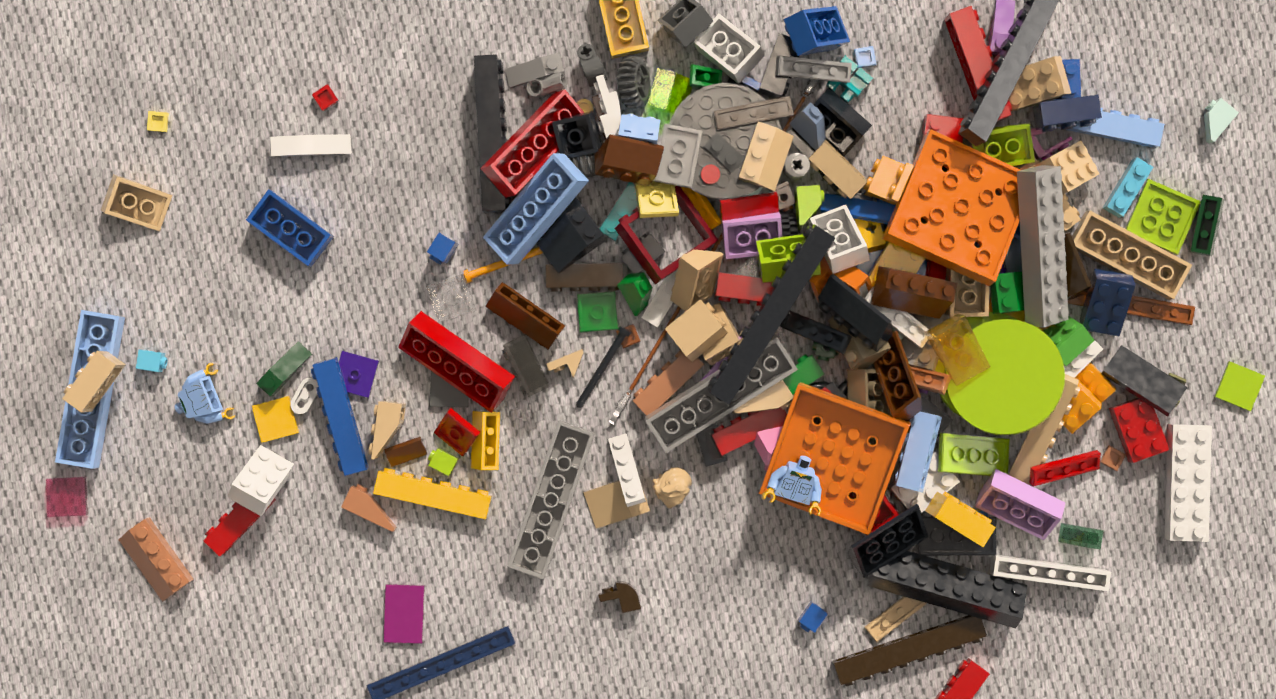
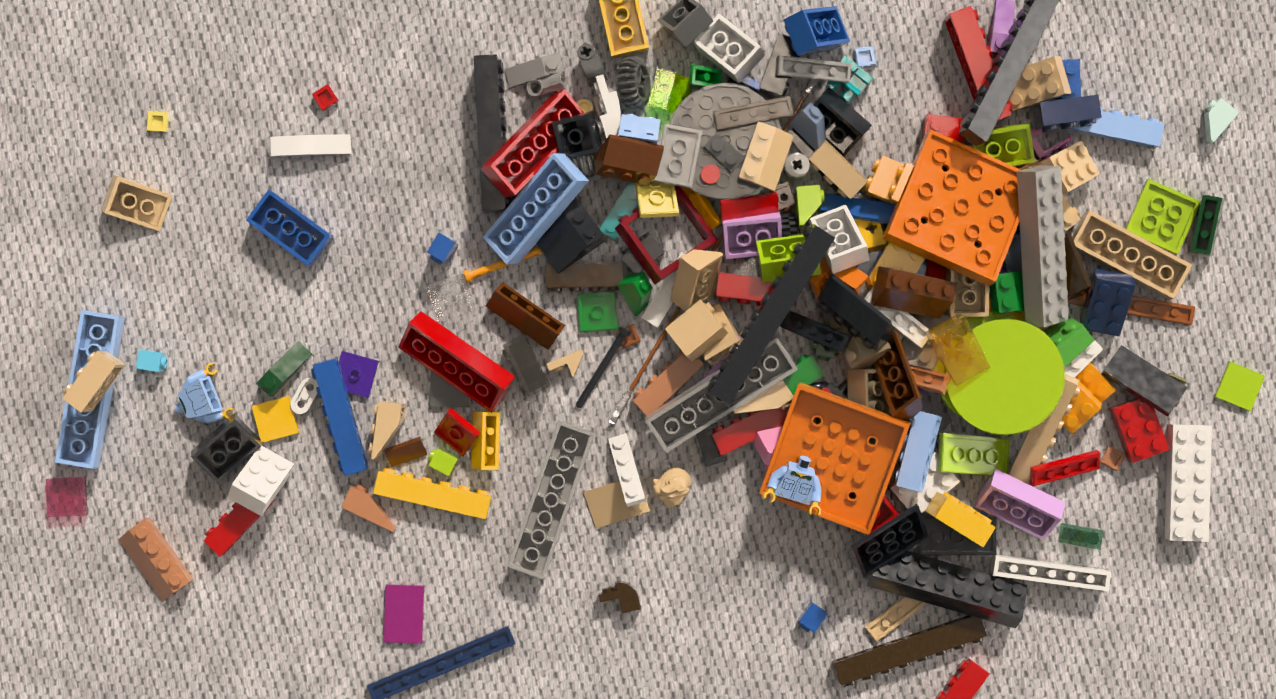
medium azure brick [1102,157,1153,218] -> none
none -> black brick [191,413,261,484]

